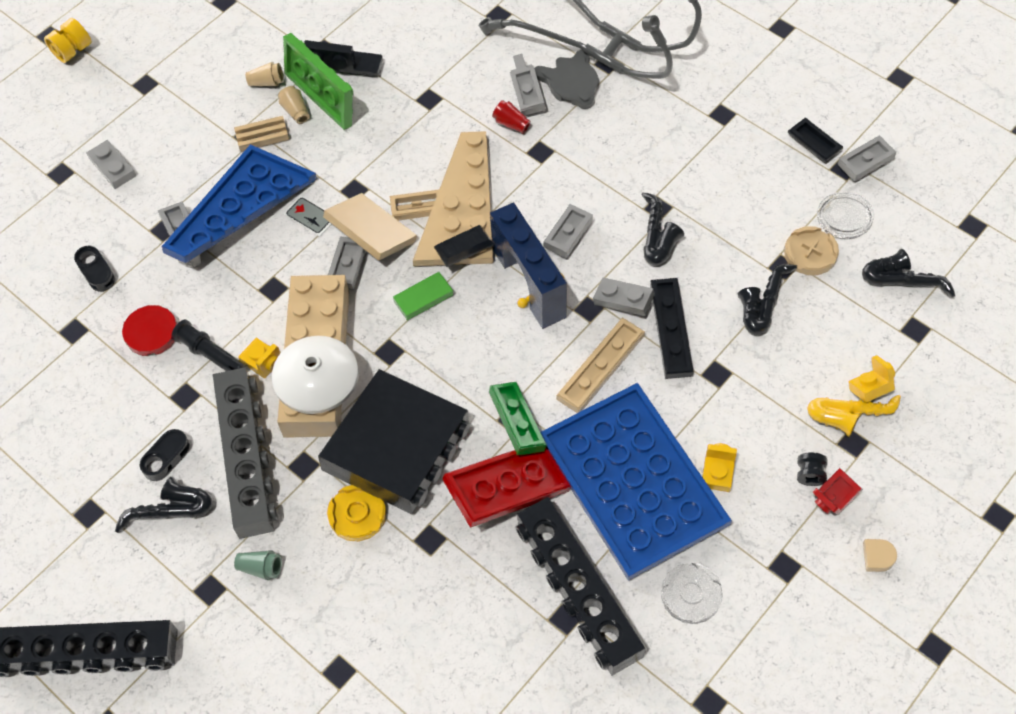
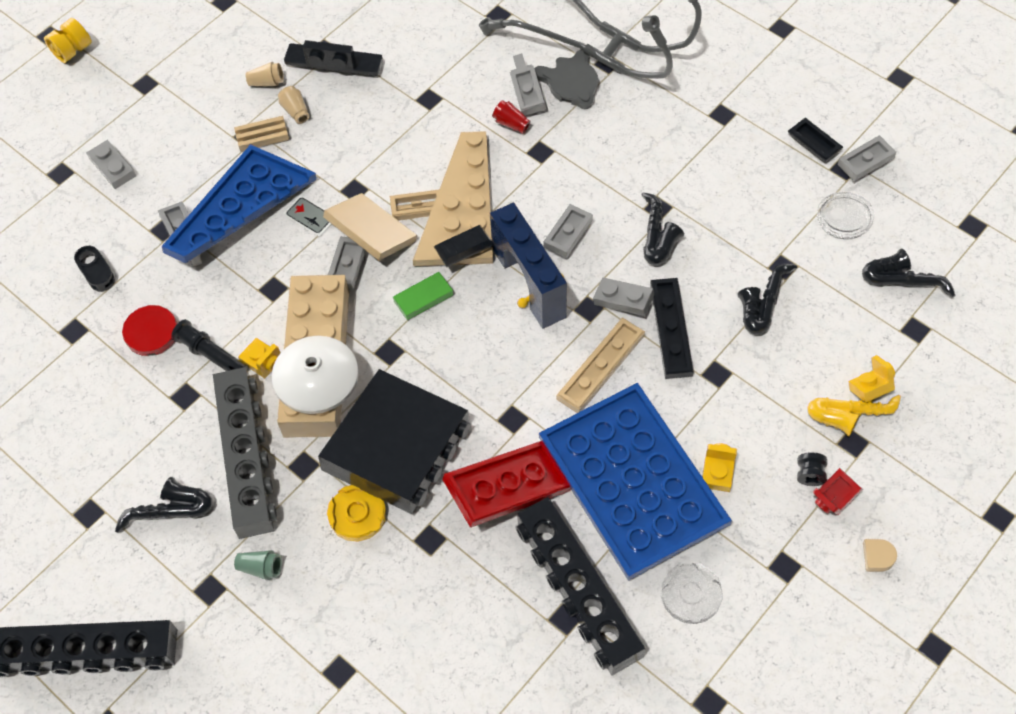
black piece [139,429,190,481] -> none
bright green plate [283,33,353,130] -> none
green tile [489,382,546,456] -> none
tan tile [784,226,839,275] -> none

